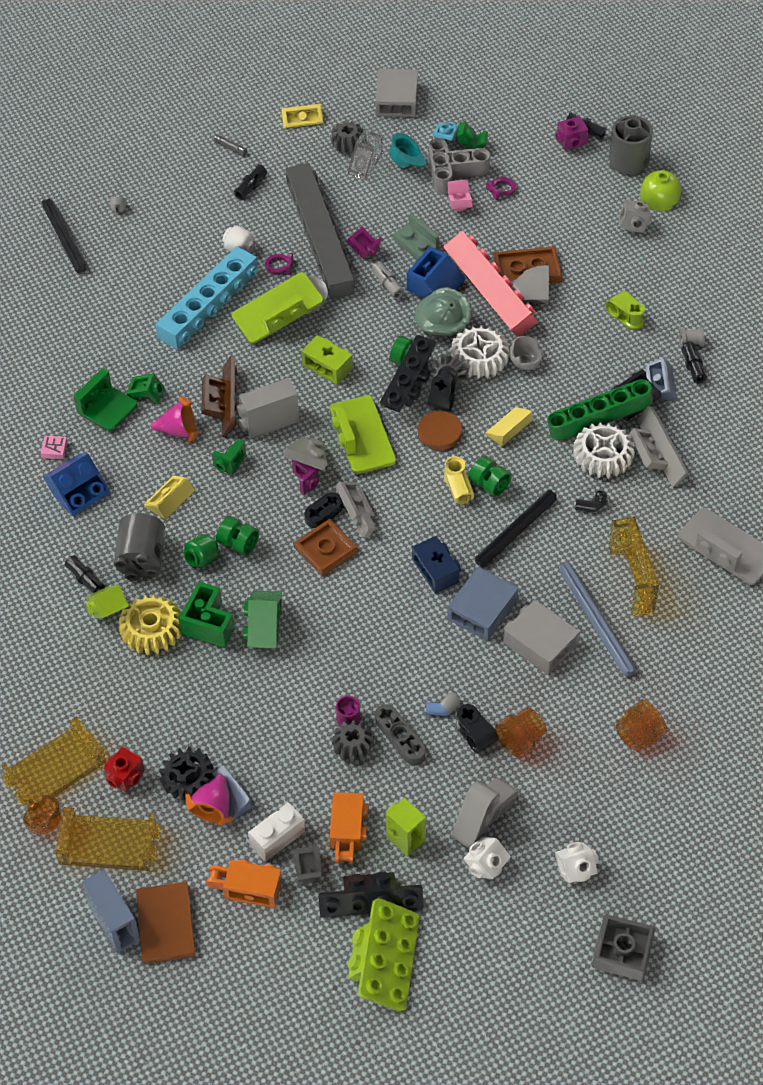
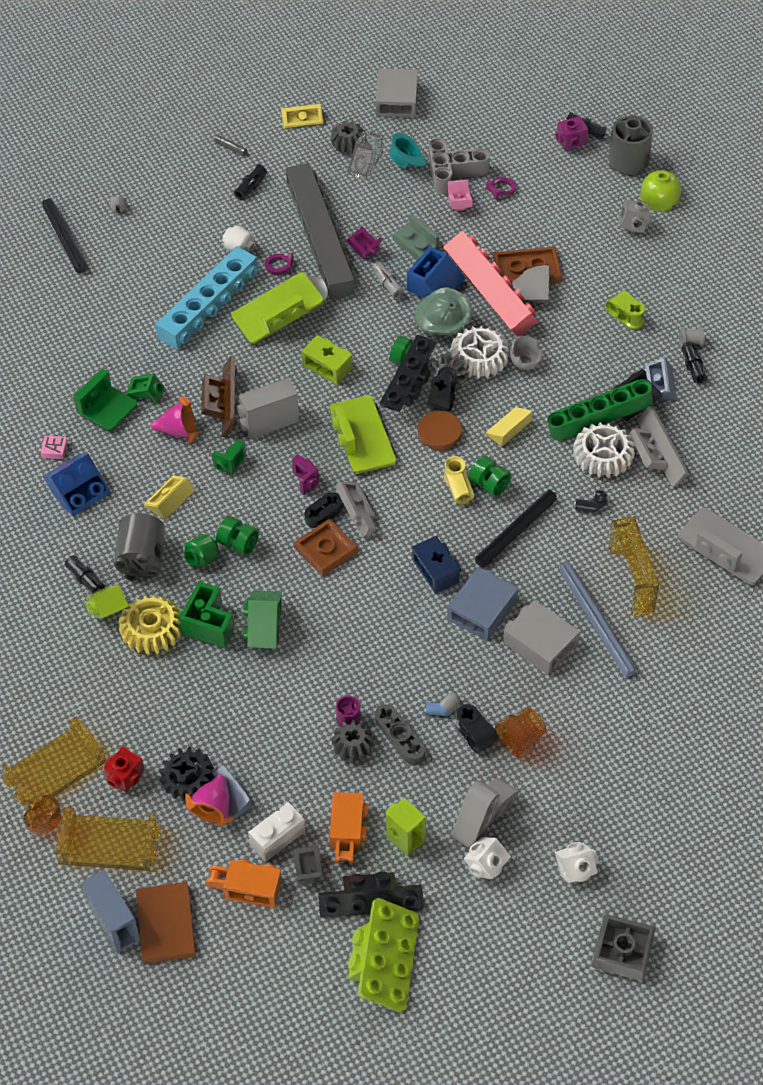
light grey wing [283,437,327,471] -> none
medium azure slope [433,122,458,141] -> none
green bracket [456,121,488,149] -> none
clear orange piece [615,699,668,752] -> none

